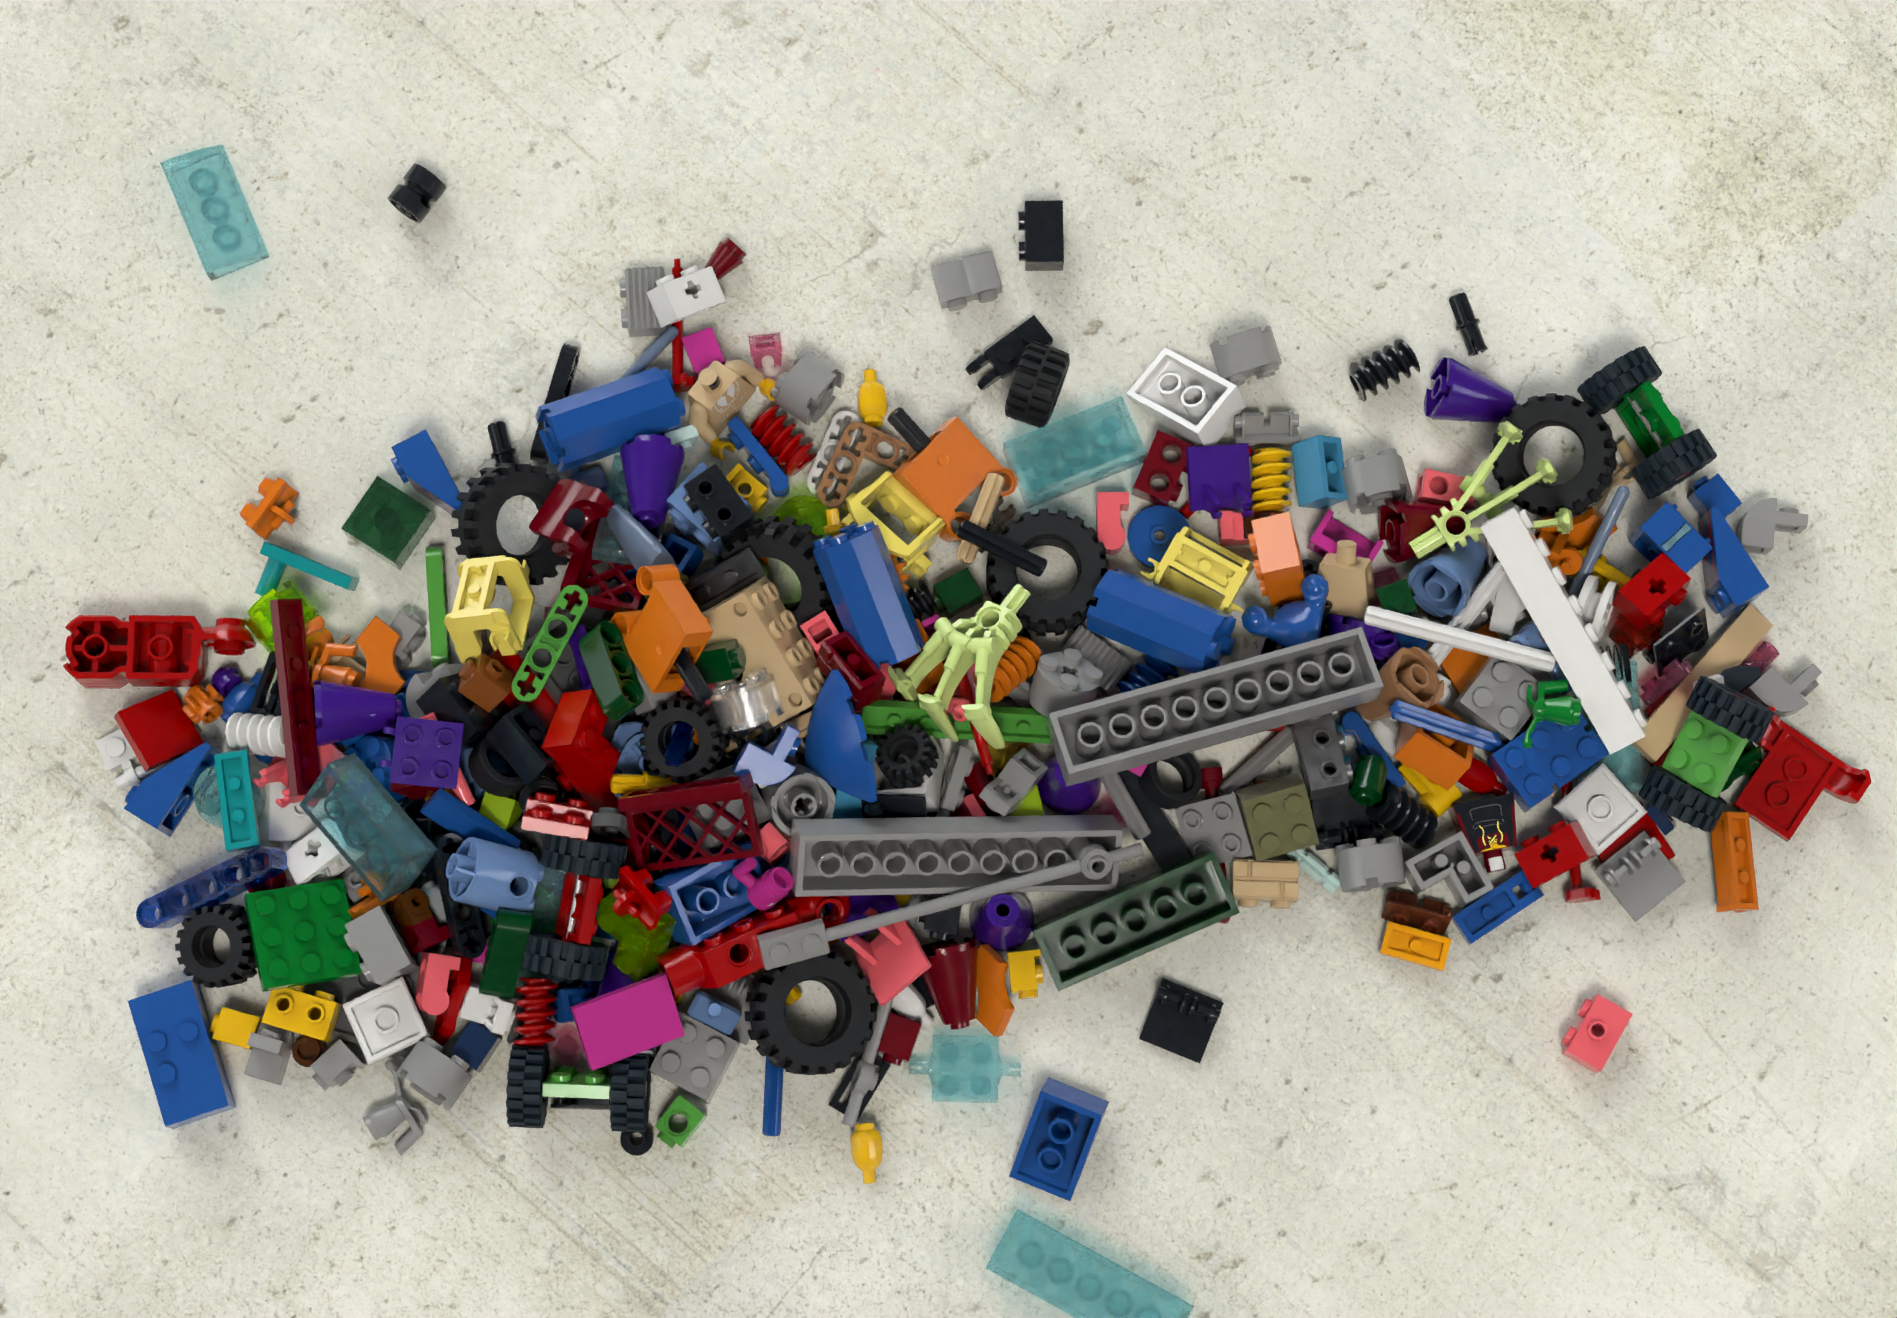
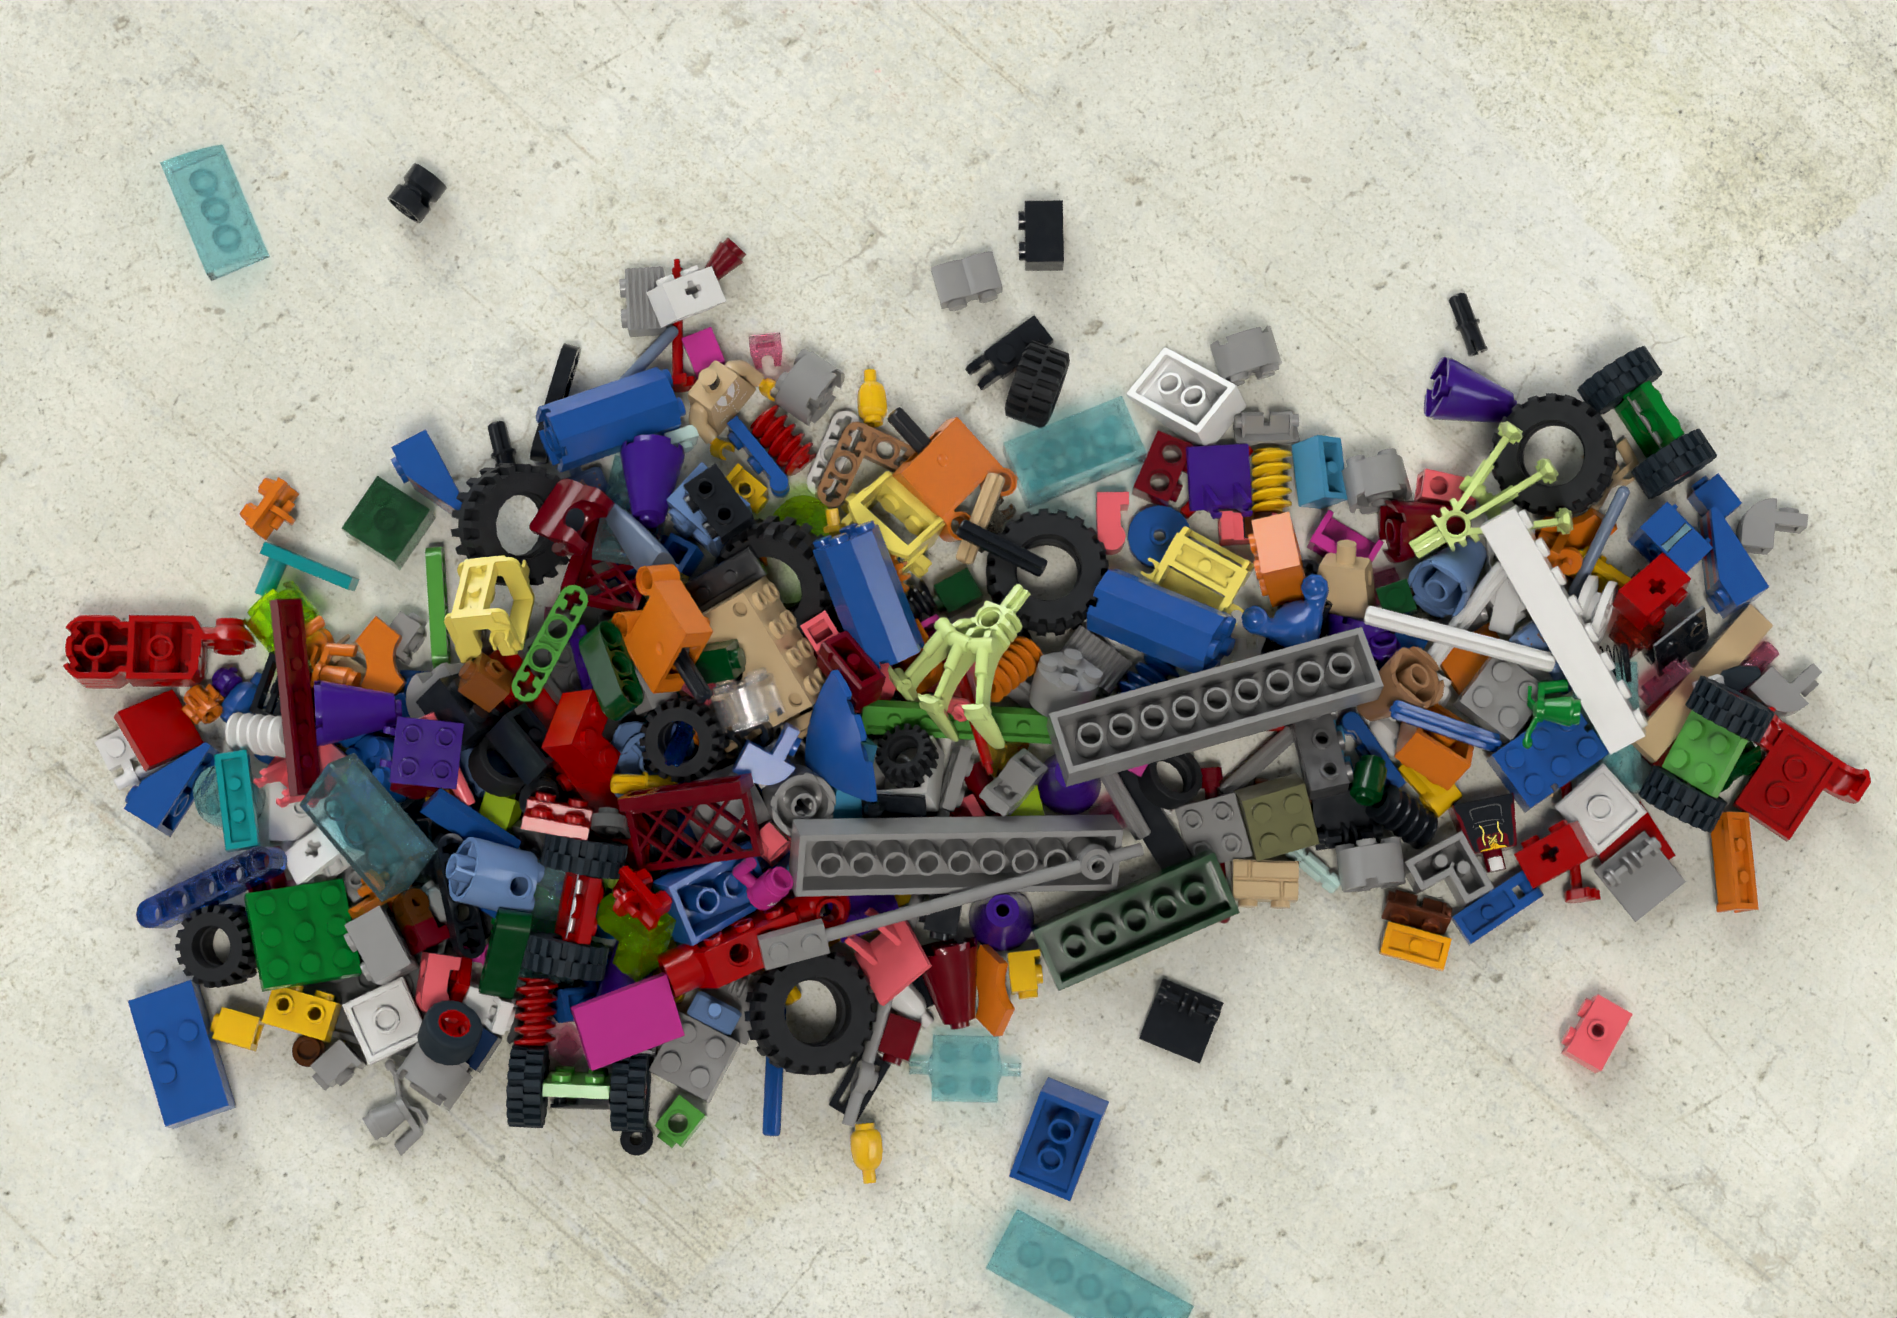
light grey brick [244,1023,293,1085] -> none
black piece [1349,339,1420,402] -> none
red plant [1458,756,1507,796] -> none
dark blue tile [1645,804,1676,835] -> none
none -> black wheel [417,1000,483,1066]

